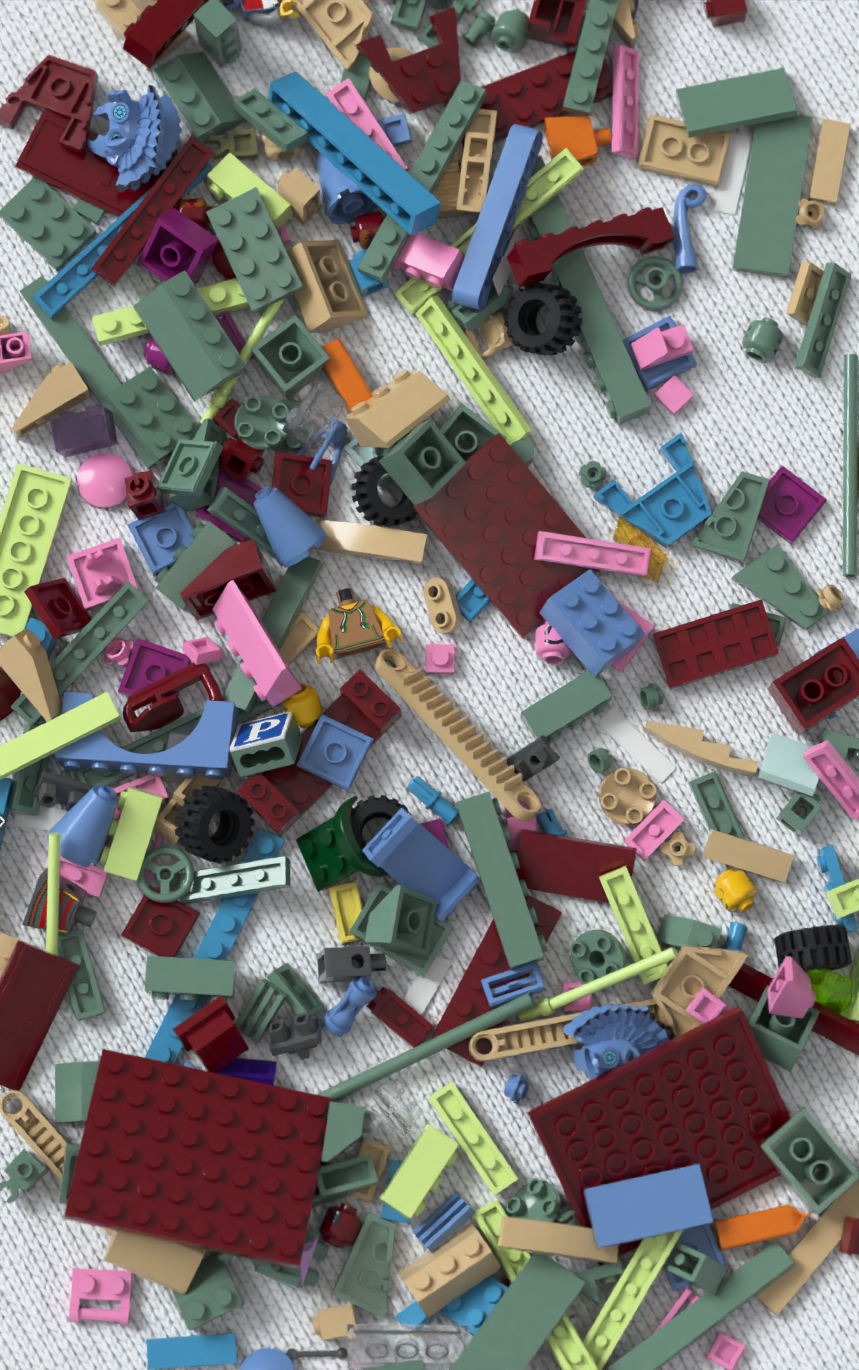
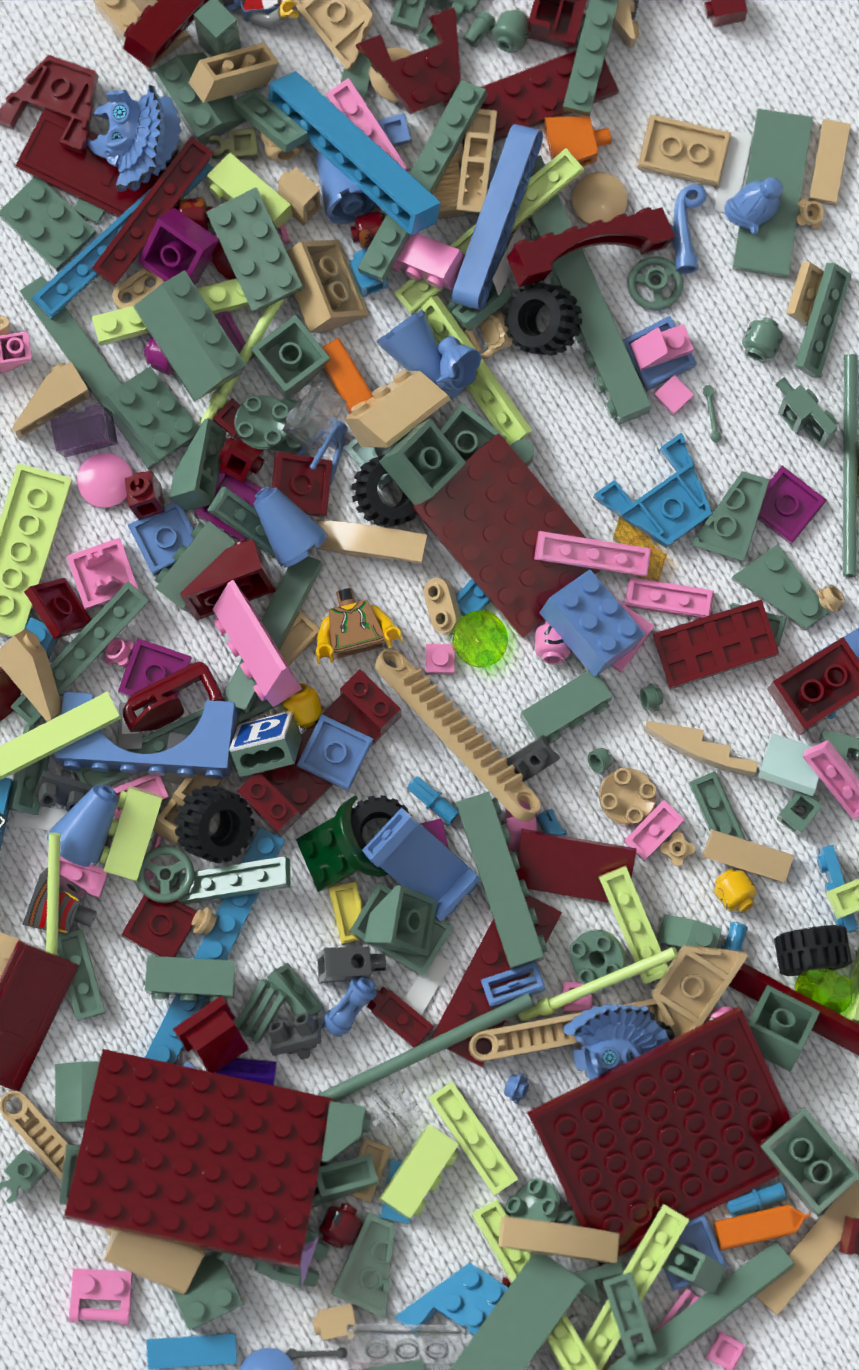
sand green tile [157,439,223,497] -> none
bright pink tile [182,637,222,665] -> none
tan slope [398,1223,502,1318] -> none
medium blue tile [413,1192,475,1253] -> none
sand green plate [579,461,607,488] -> none
medium blue tile [583,1164,713,1249] -> none
white sticker [598,708,676,783] -> none
bright pink tile [612,44,639,159] -> none
sand green tile [676,68,798,138] -> none
bright pink tile [686,987,727,1024] -> none
bright pink slope [768,956,815,1019] -> none
none -> tan plate [113,268,164,310]
none -> light grey sticker [117,703,144,749]
none -> tan brick [188,43,279,103]
none -> tan plate [191,907,217,936]
none -> medium blue cone [377,309,442,386]
none -> medium blue hair [436,336,482,400]
none -> clear neon green dish [452,610,508,668]
none -> tan dish [572,172,628,224]
none -> sand green plate [603,1272,657,1362]
none -> bright pink tile [625,577,714,619]
none -> sand green hinge [703,385,722,442]
none -> medium blue hair [724,177,783,235]
none -> dark azure axle [727,1182,787,1217]
none -> sand green plate [776,377,837,449]

